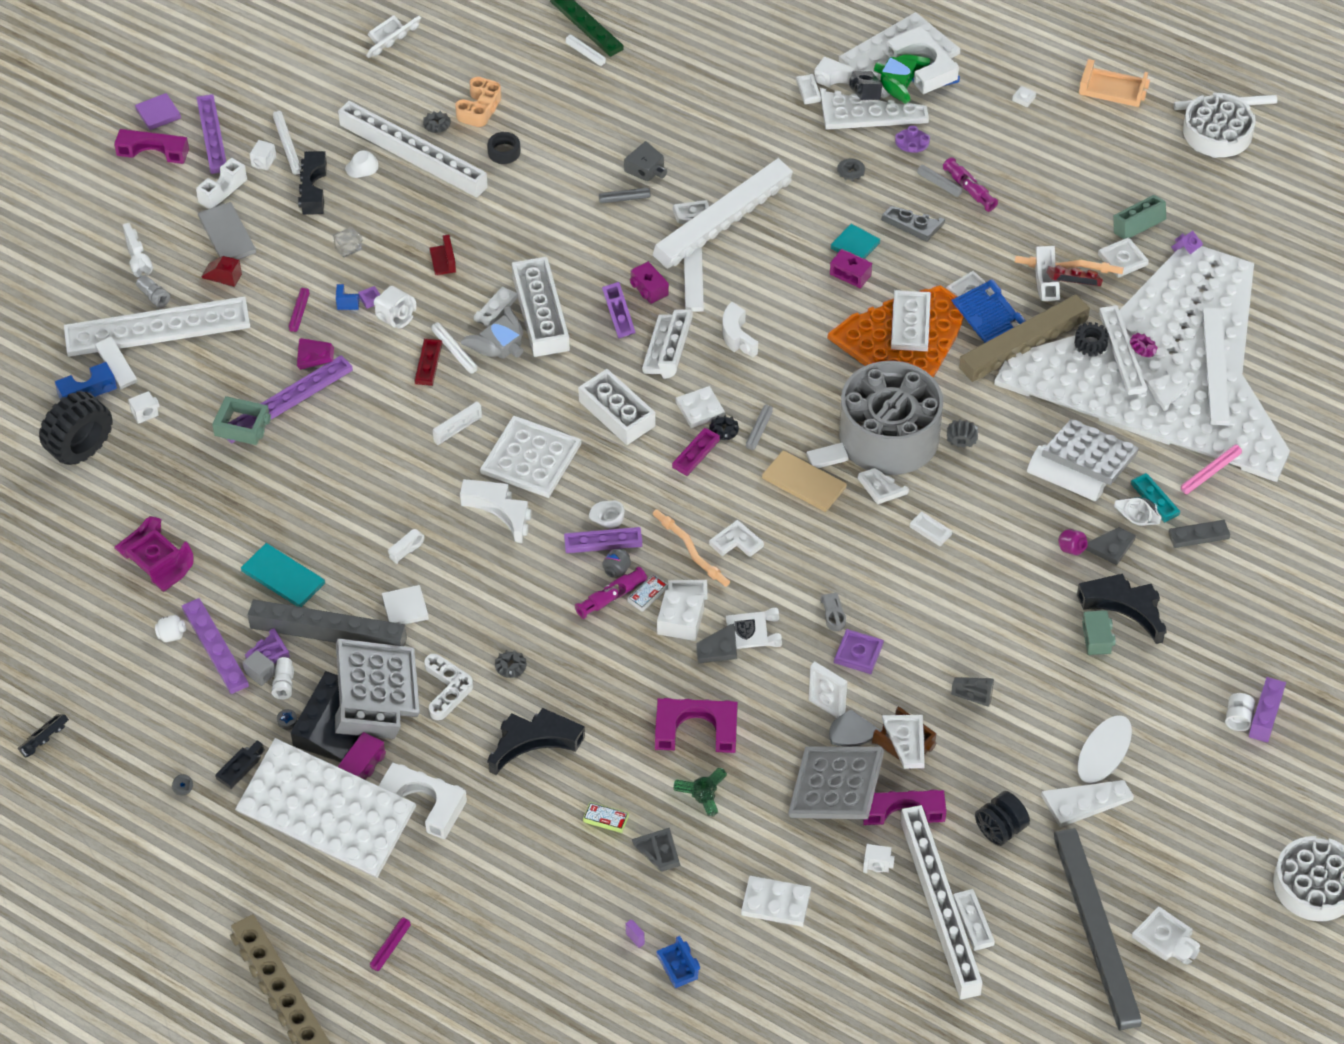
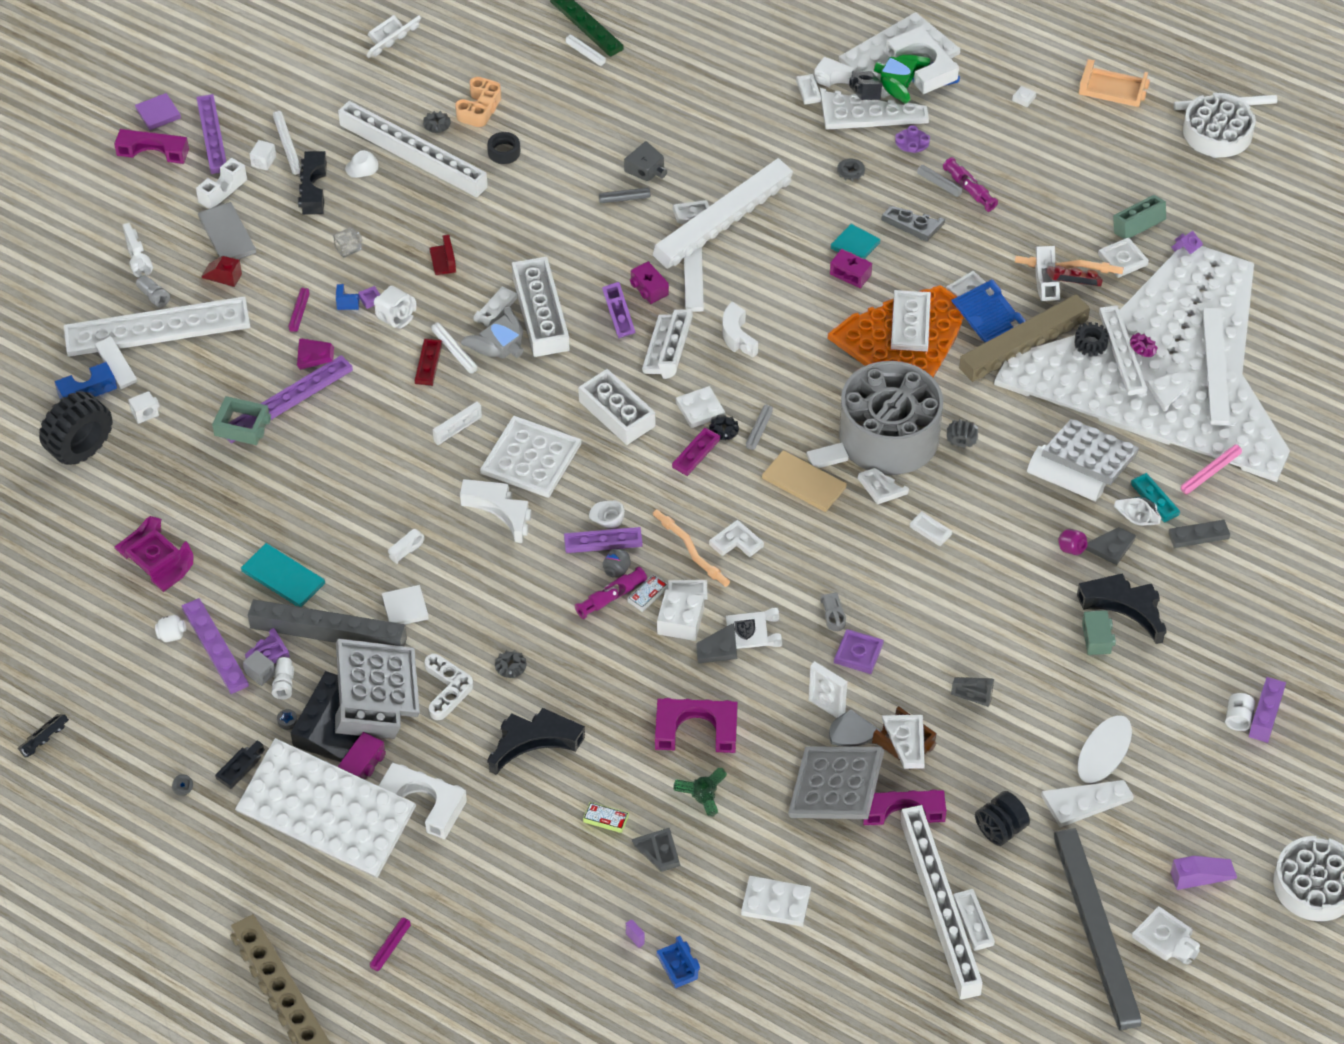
white brick [863,844,895,873] -> none
none -> medium lavender slope [1170,856,1237,890]

